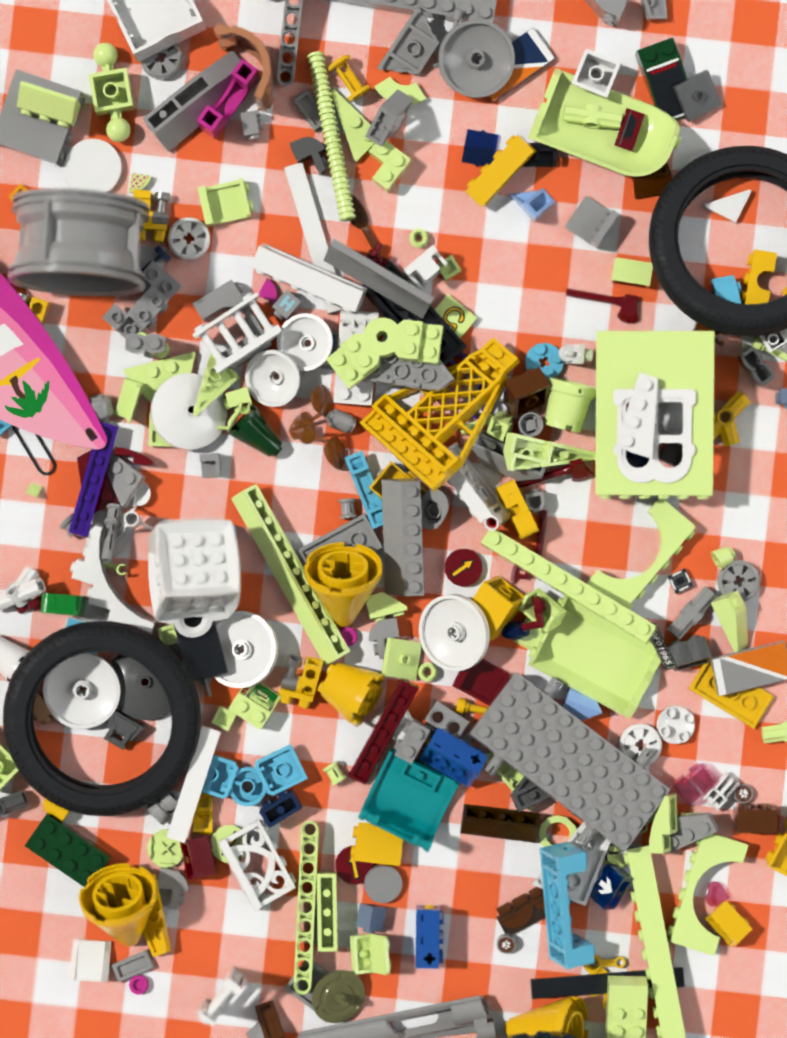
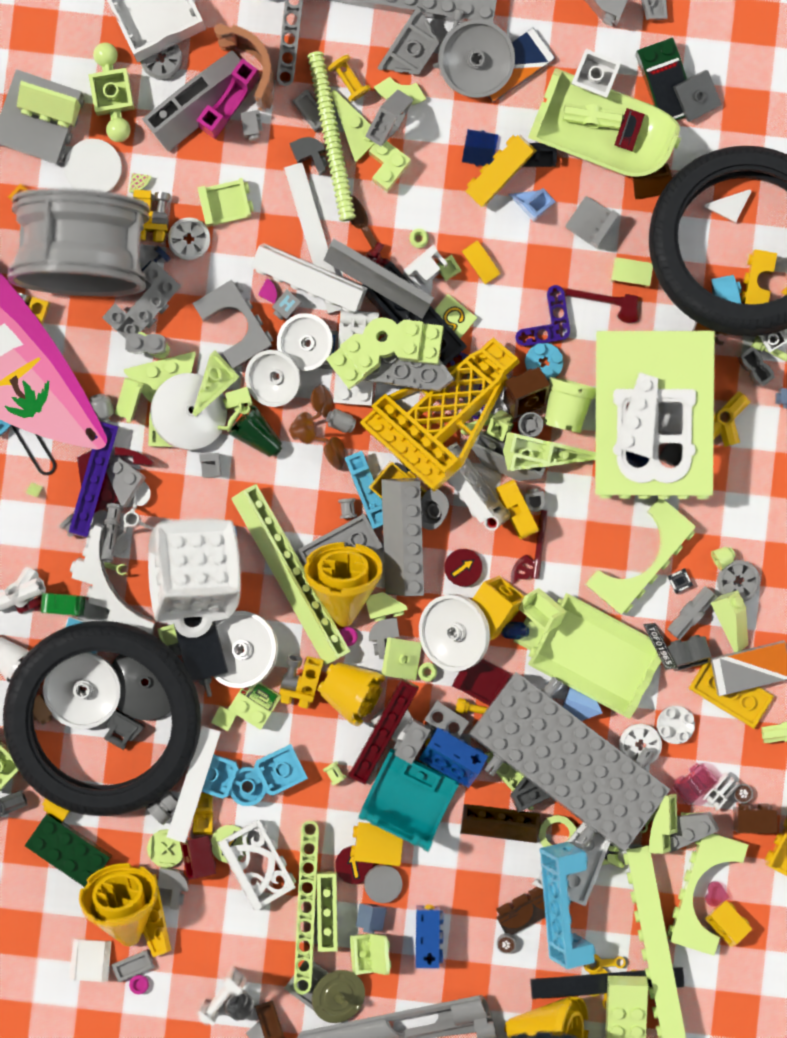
white fence [192,292,283,375] -> none
dark blue brick [259,789,303,828] -> none
yellowish green brick [481,530,657,645] -> none
dark red piece [515,458,593,488] -> none
dark red plate [521,596,546,631] -> none
white hips [558,344,593,364] -> none
clear blue brick [589,864,634,910] -> none
none -> light grey hair [223,990,254,1021]
none -> yellow slope [462,240,501,284]
none -> dark purple beam [515,285,570,347]

